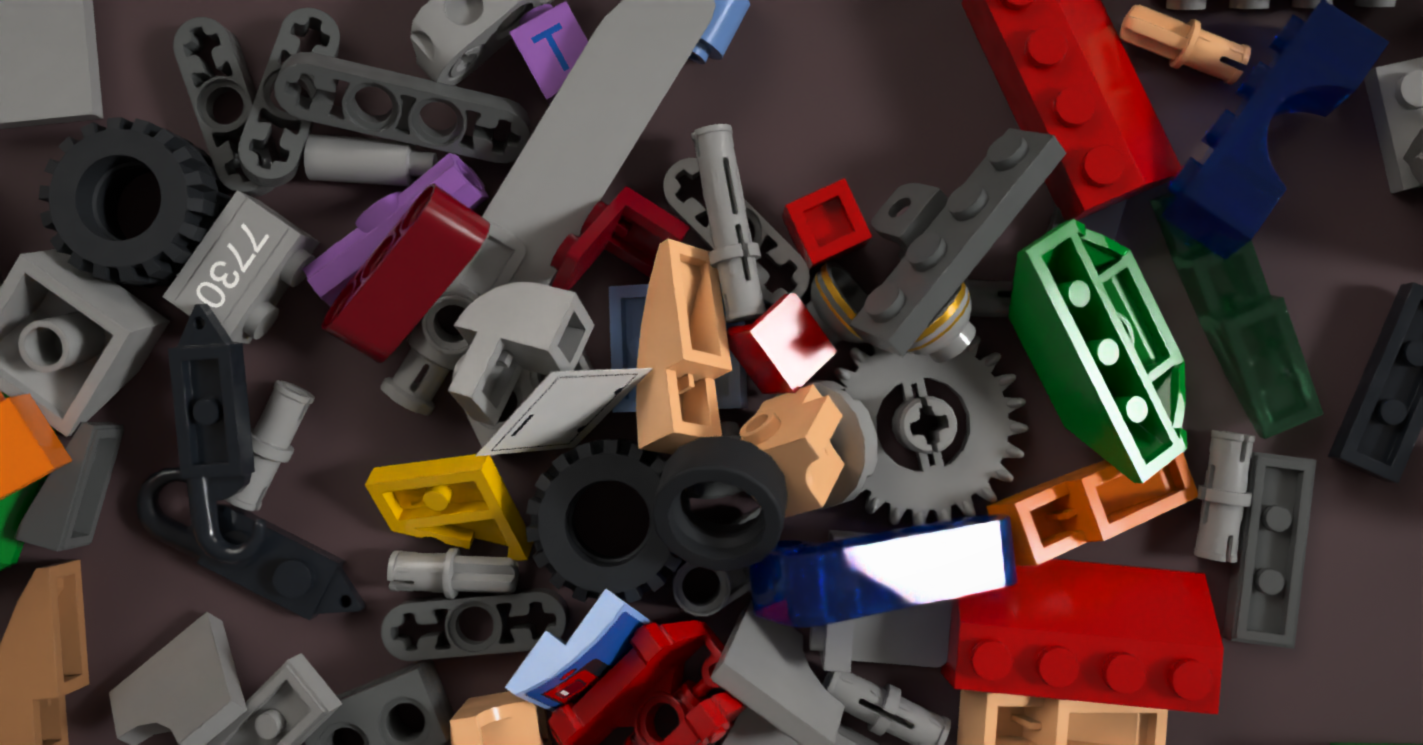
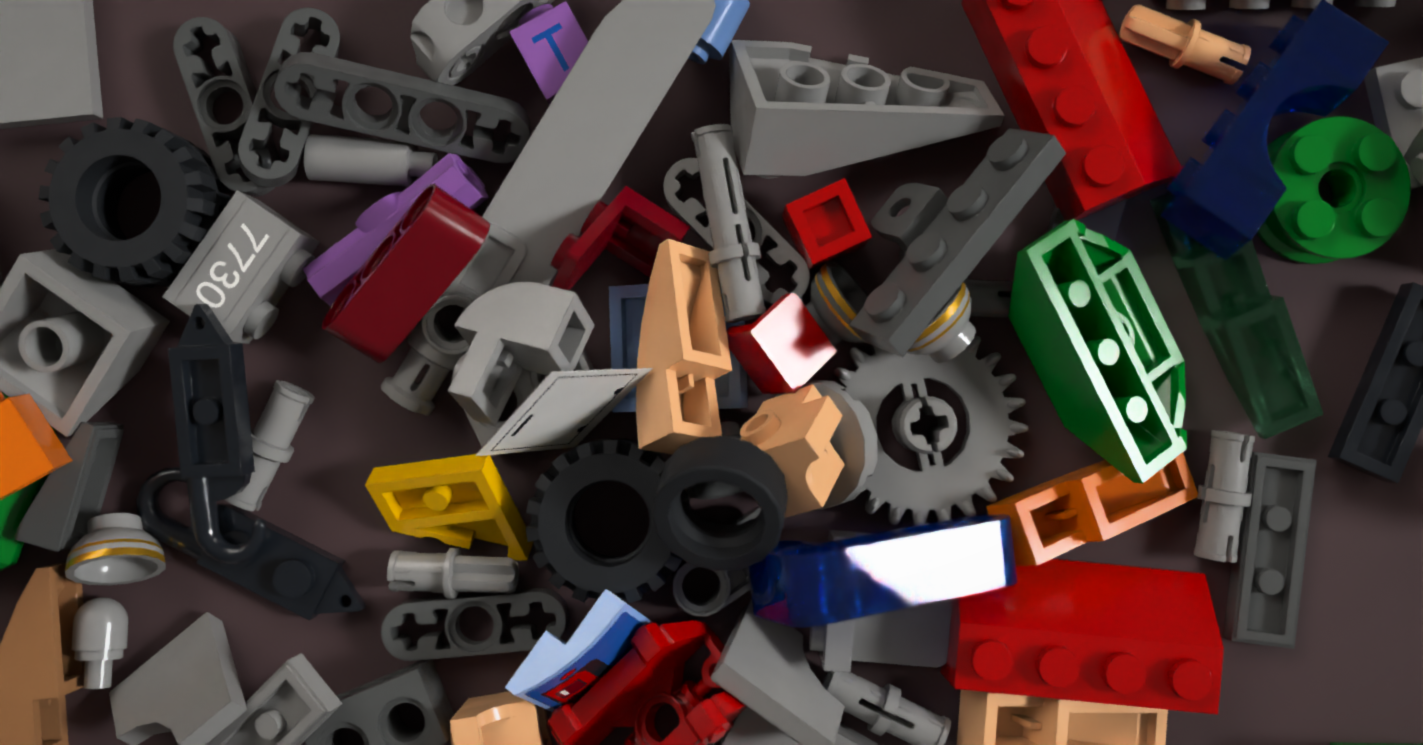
none -> light grey piece [65,513,166,585]
none -> light grey cylinder [71,597,128,689]
none -> light grey wedge [729,40,1005,179]
none -> green wheel [1245,116,1411,264]

